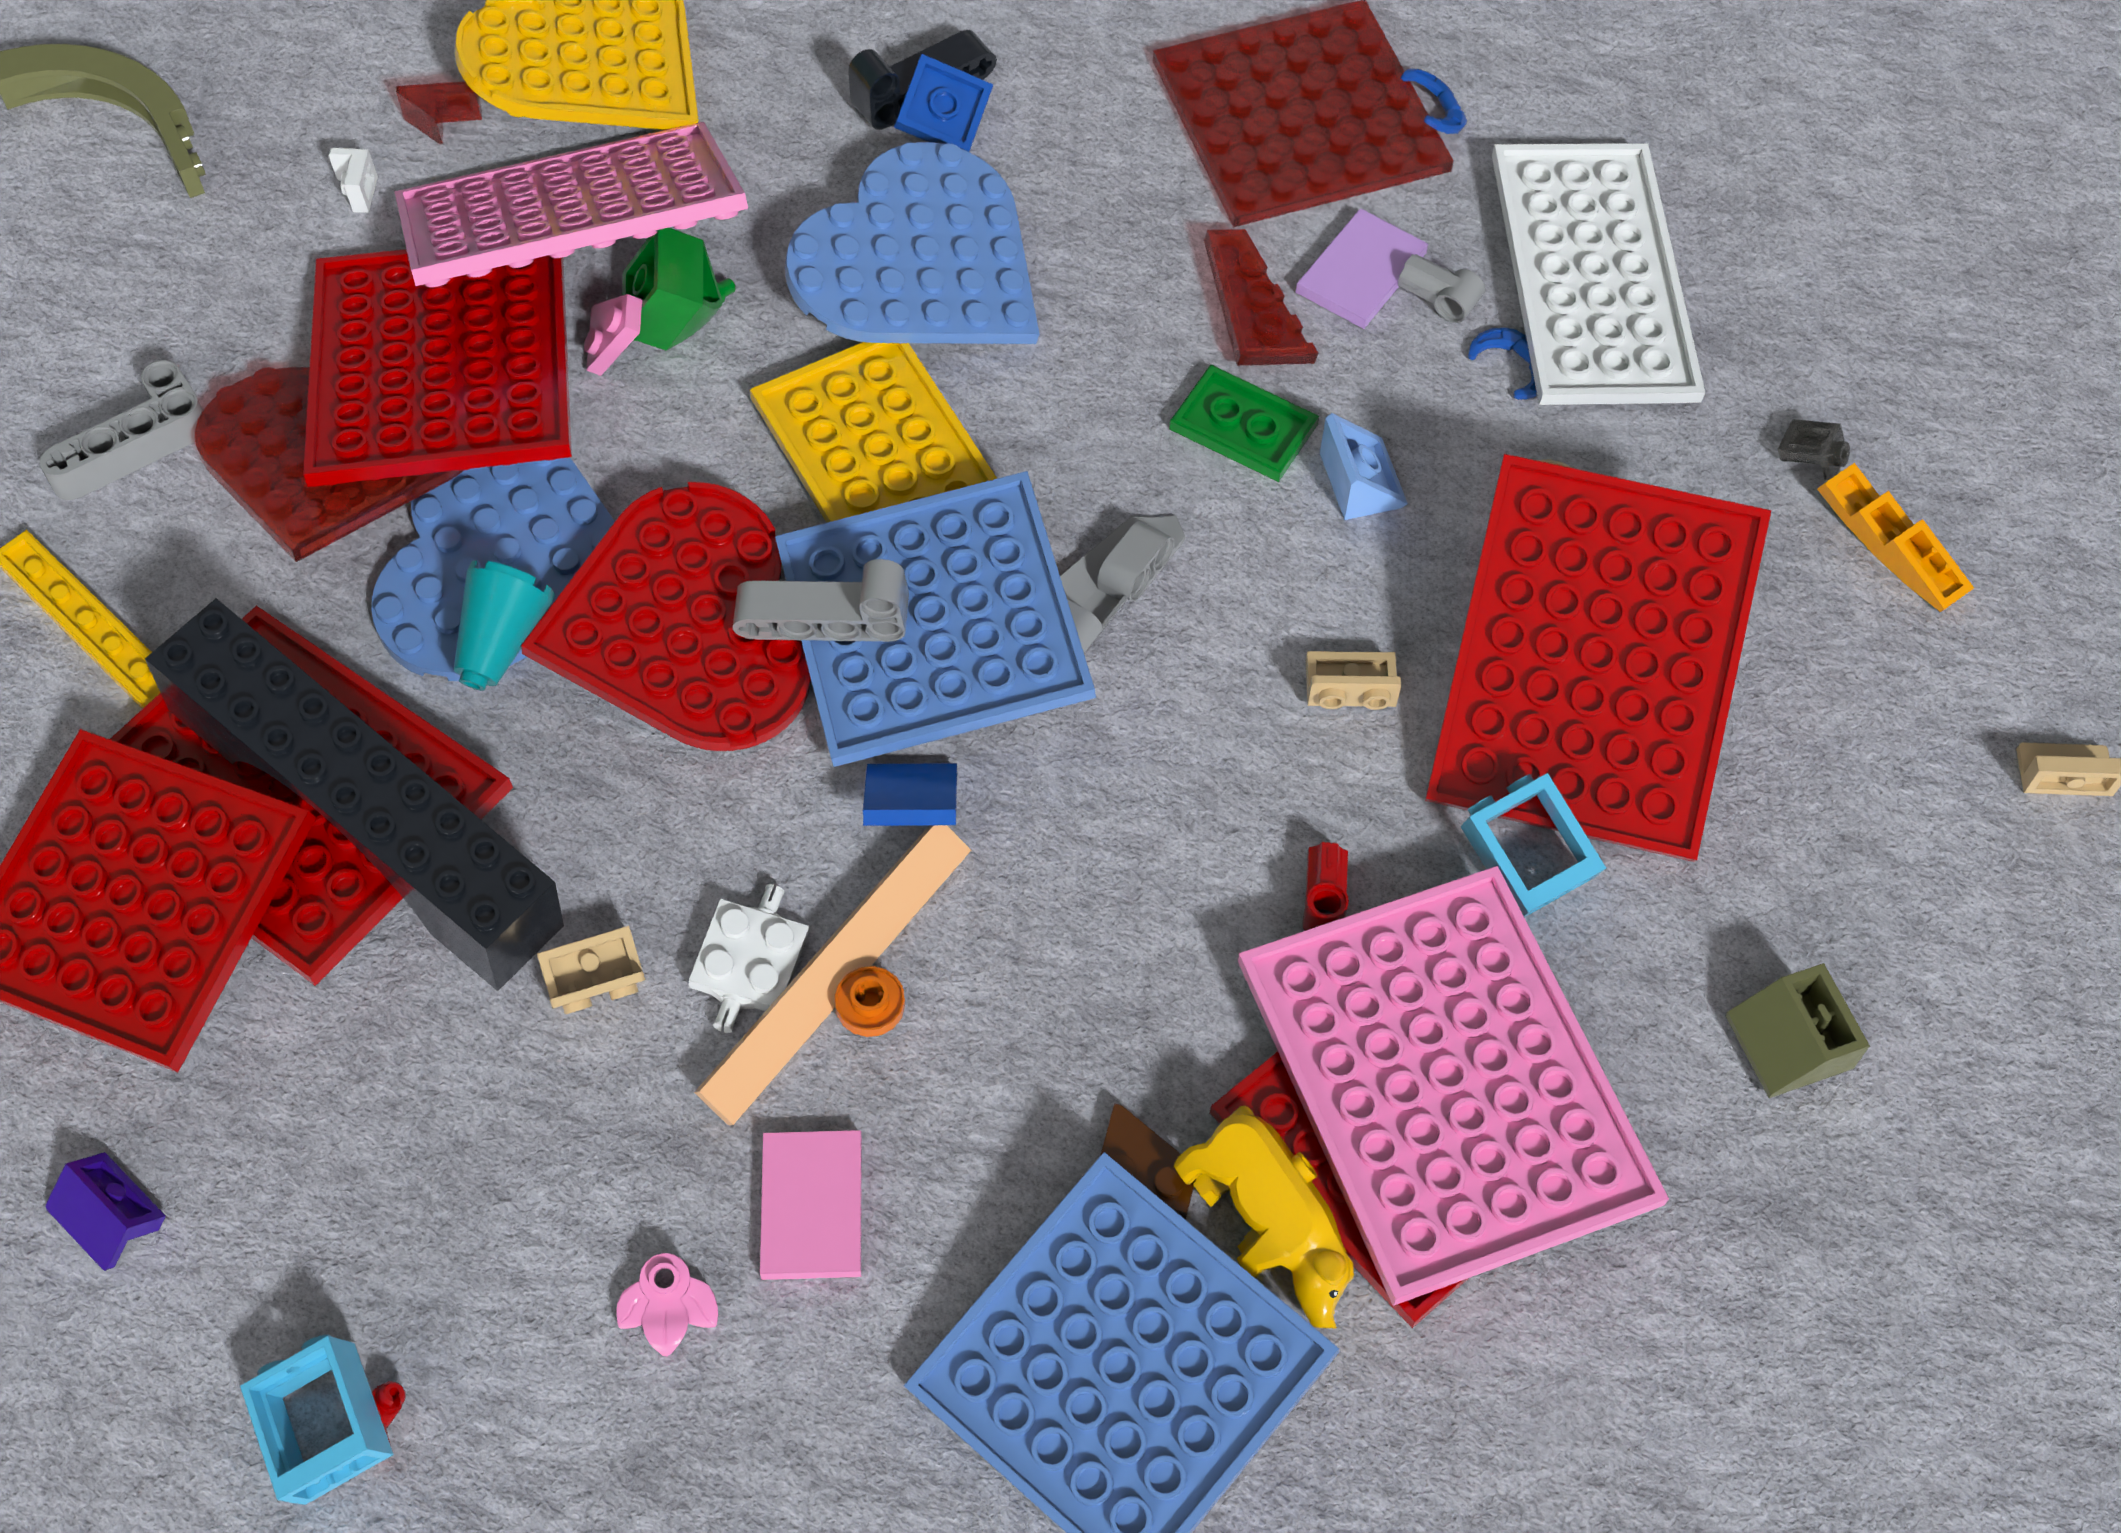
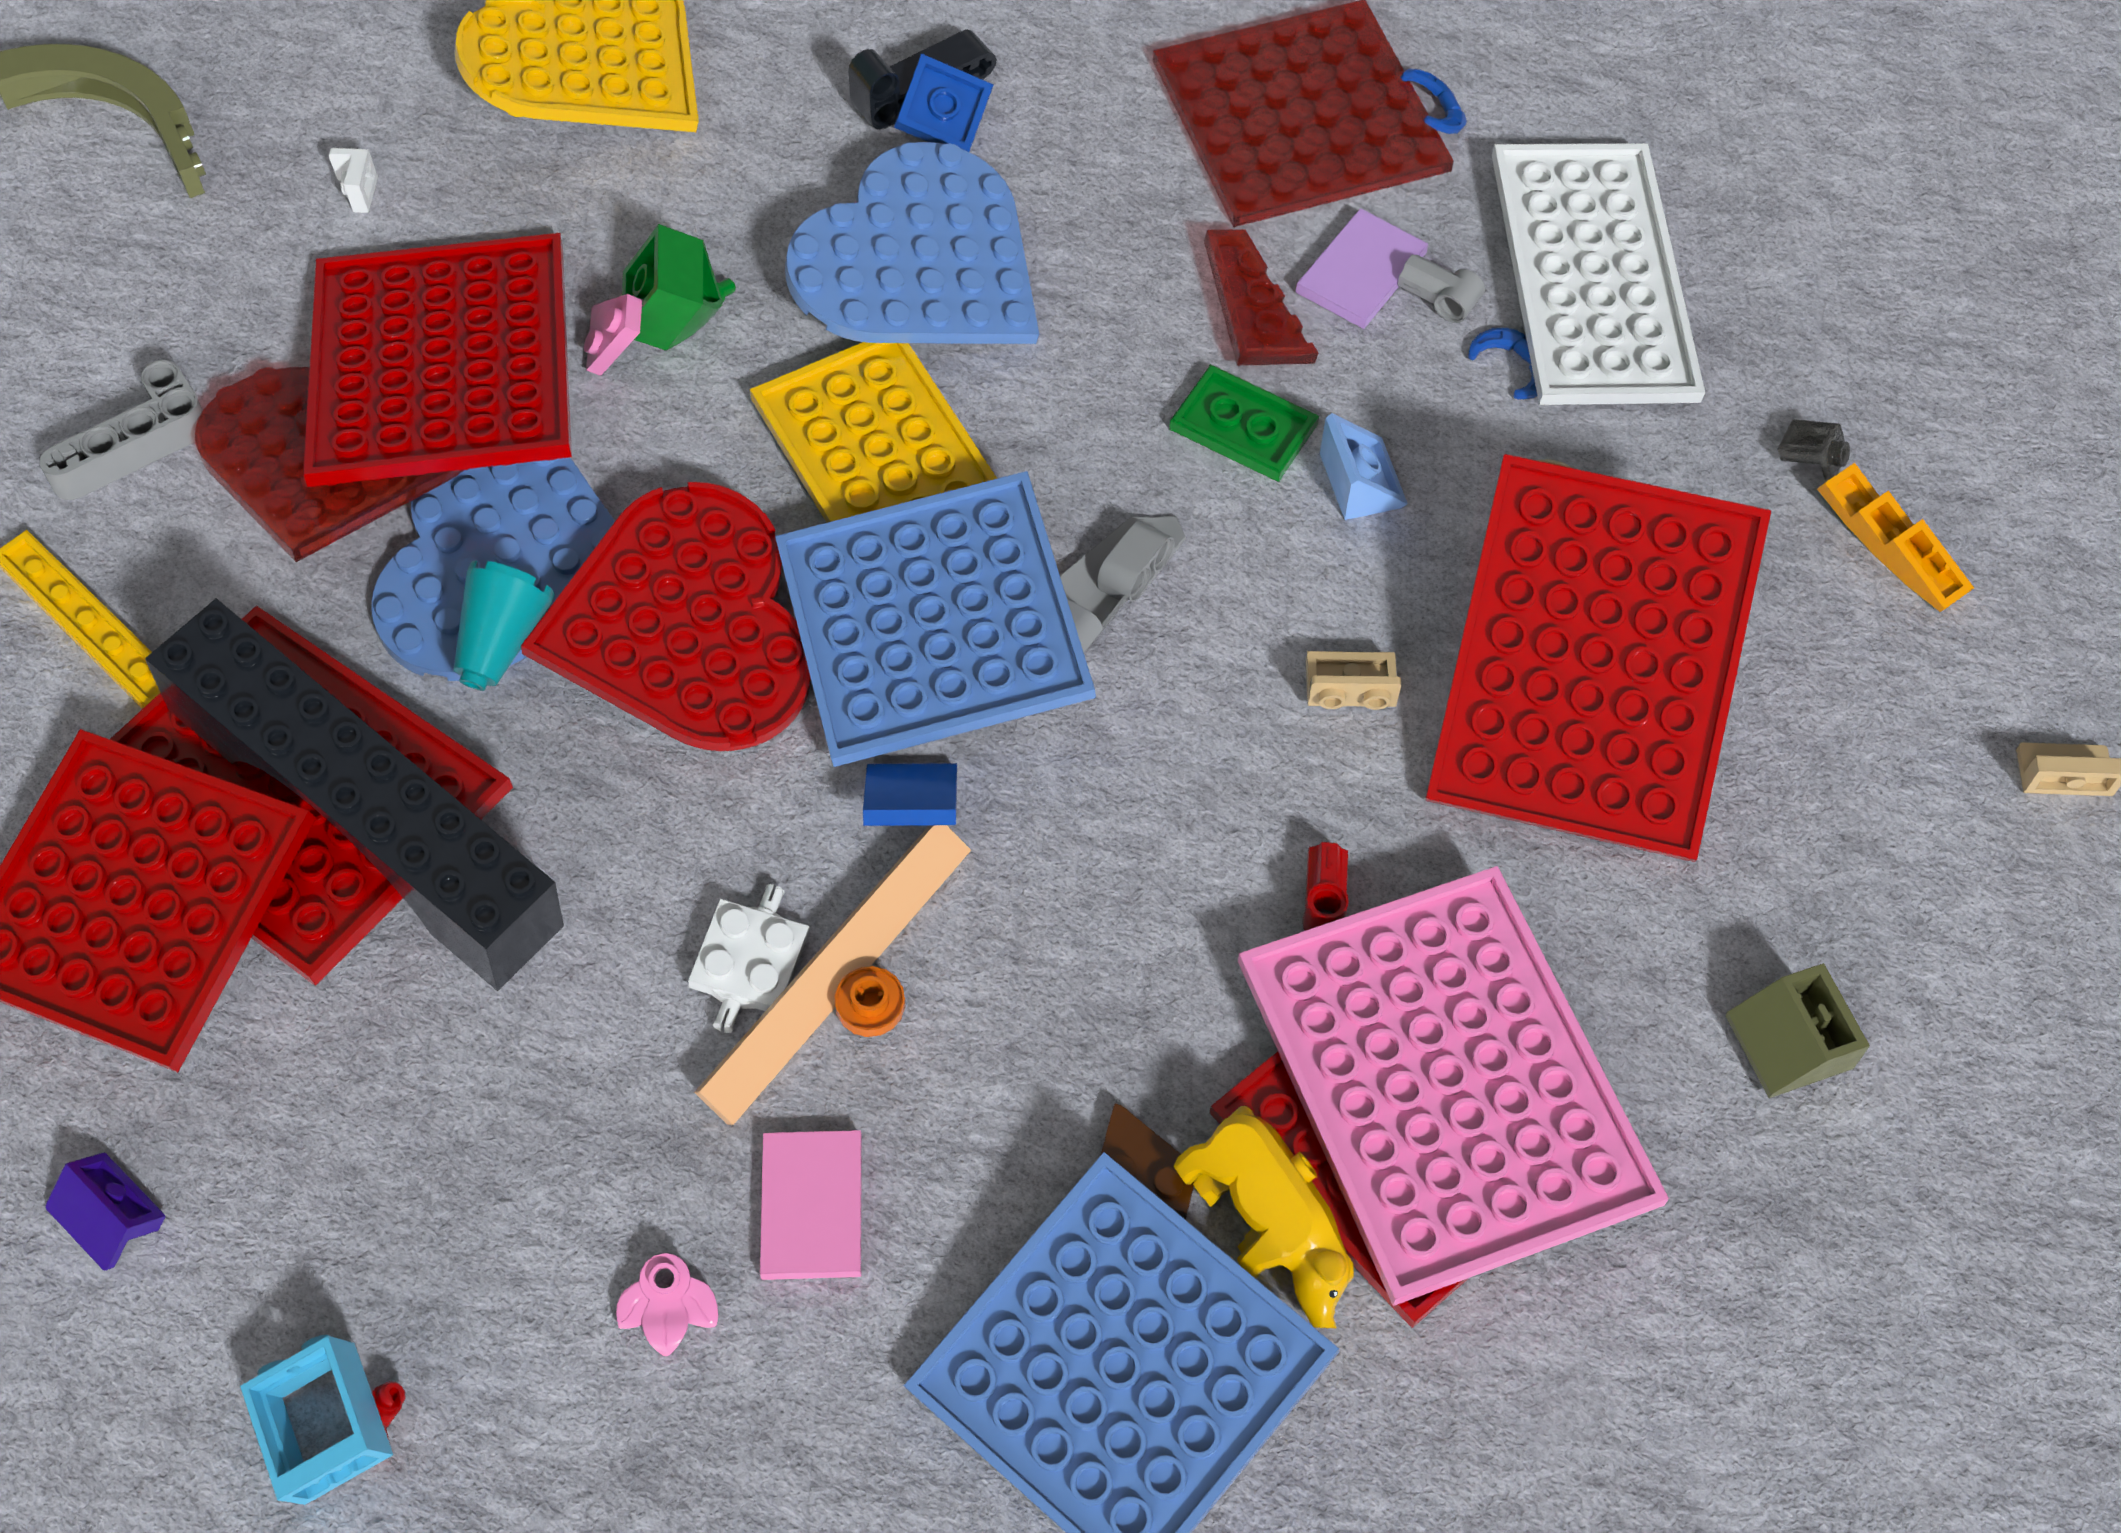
bright pink plate [394,121,748,287] -> none
clear red slope [396,81,482,144] -> none
tan bracket [537,926,645,1015] -> none
light grey beam [733,559,909,642] -> none
medium azure window [1460,773,1606,918] -> none

